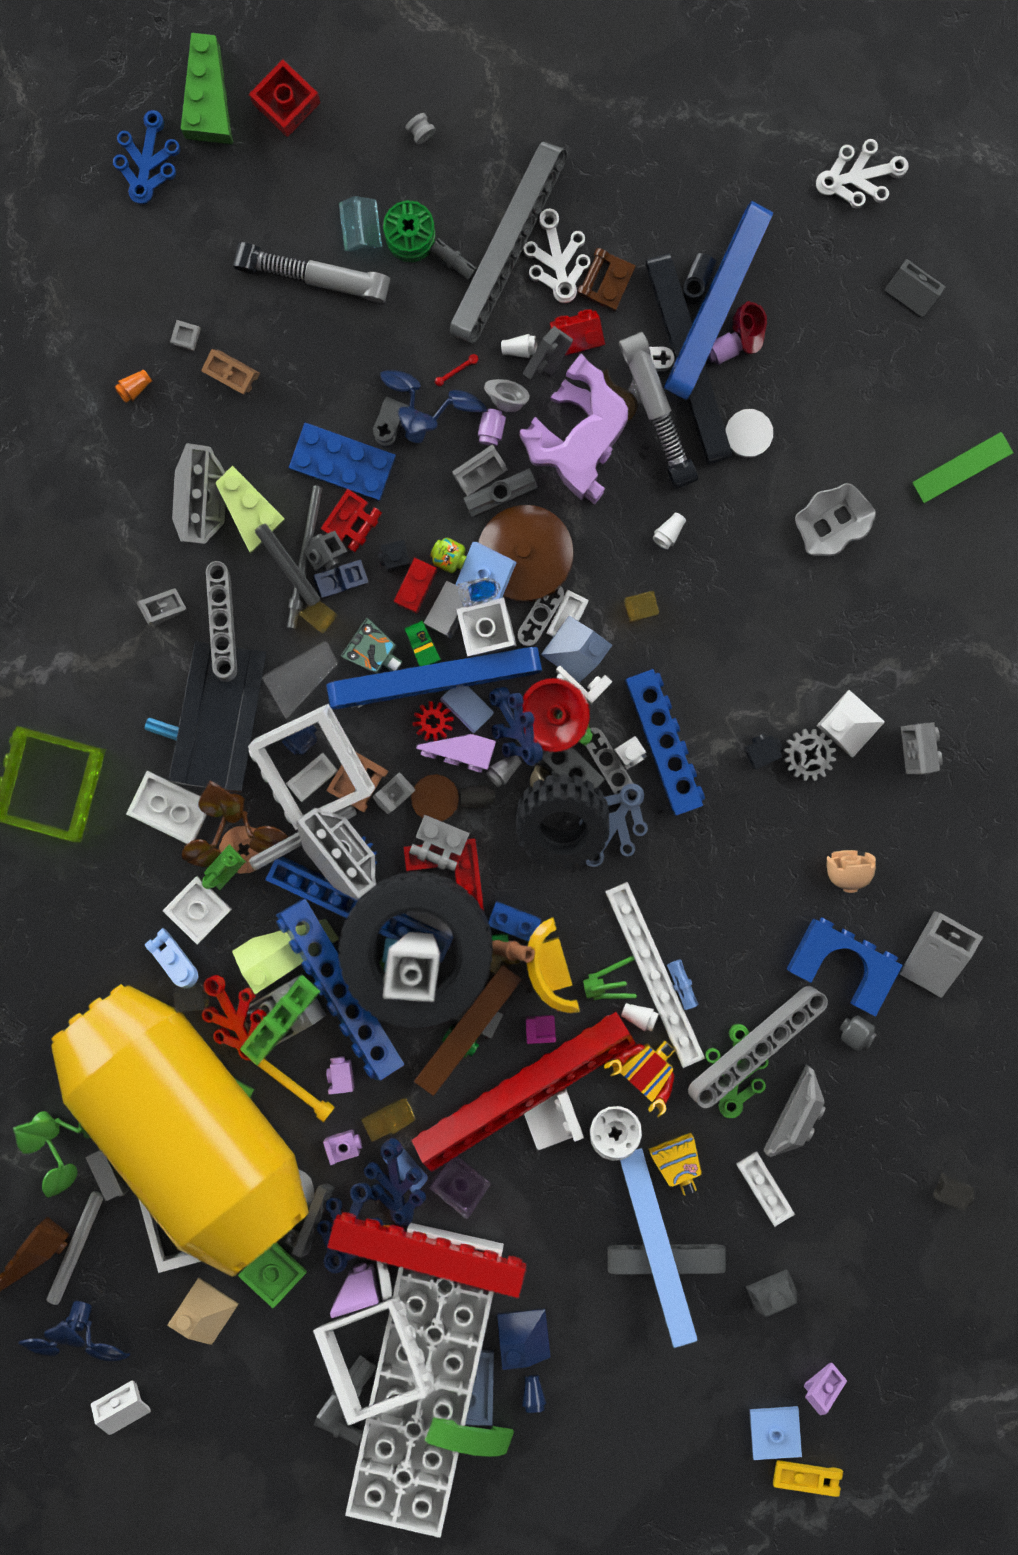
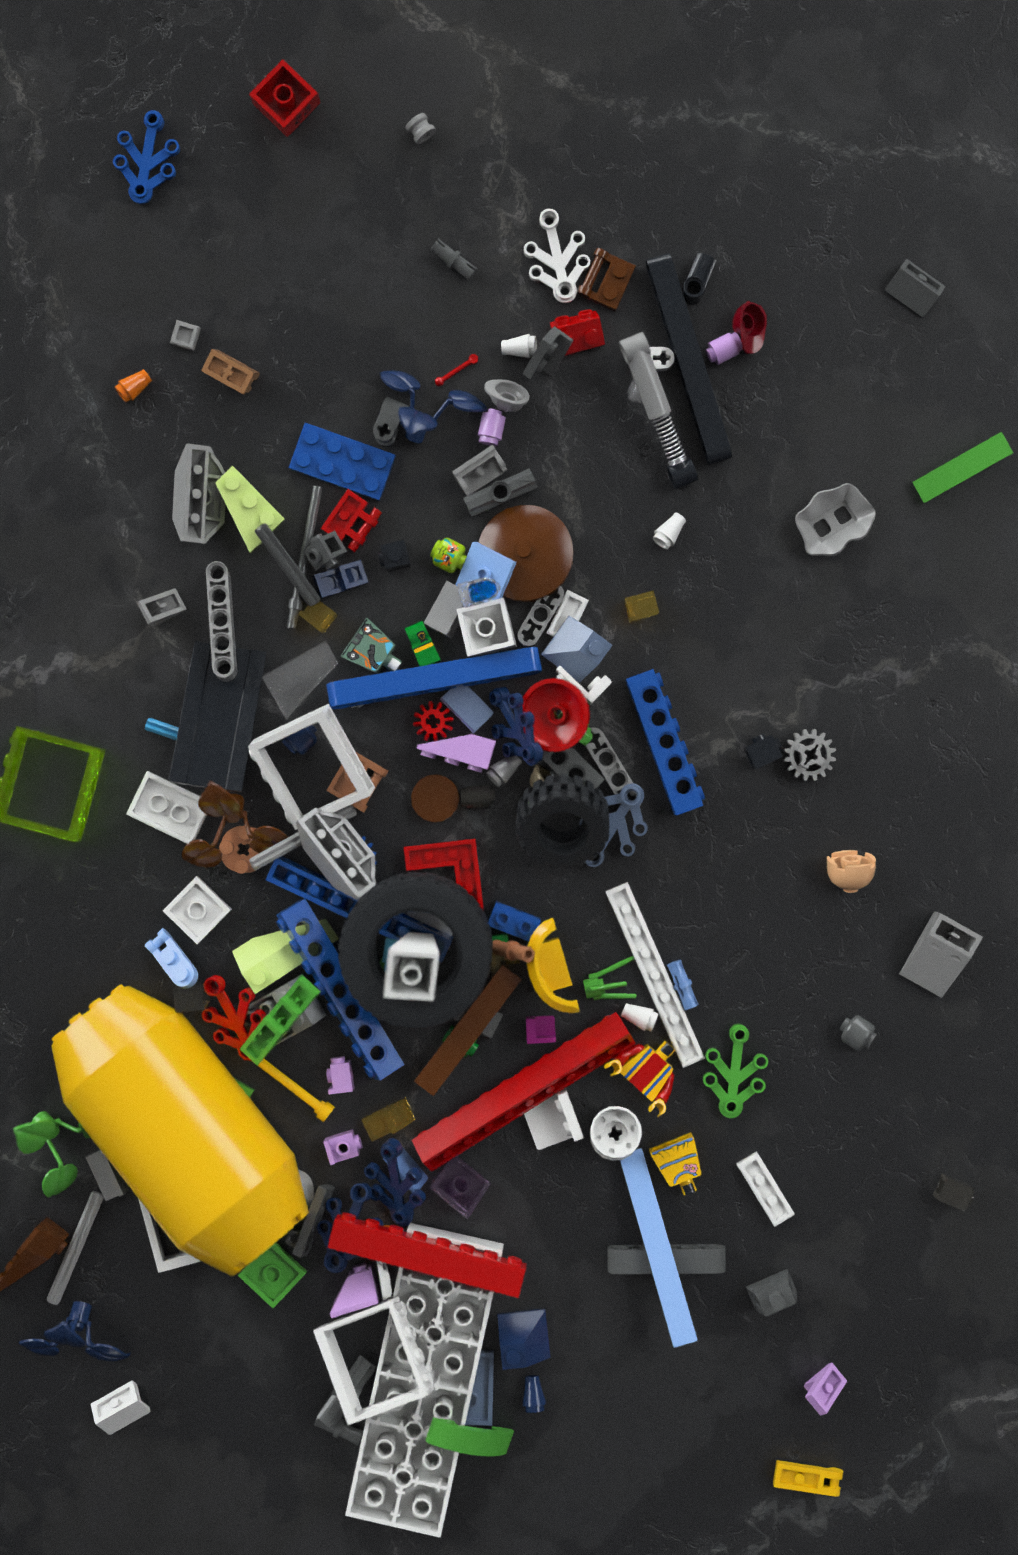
tan slope [168,1278,239,1345] -> none
bright green wedge [181,33,233,144] -> none
bright green hinge [202,844,246,890] -> none
piece [233,242,390,303] -> none
white tile [286,753,338,802] -> none
clear light blue panel [339,196,382,252] -> none
light grey bracket [373,772,415,814] -> none
green wheel [383,200,436,263] -> none
red brick [394,558,437,614] -> none
light grey plate [409,815,470,871] -> none
dark grey beam [450,142,567,344] -> none
lavender piece [519,354,638,505] -> none
white brick [614,736,647,769] -> none
blue beam [664,201,773,400] -> none
light grey beam [688,986,828,1108] -> none
white tile [725,409,773,458] -> none
light blue plate [749,1406,802,1460] -> none
light grey wedge [763,1065,825,1157] -> none
blue arch [787,917,902,1017] -> none
white plant [816,139,908,209] -> none
white slope [817,690,884,758] -> none
light grey slope [901,723,942,774] -> none

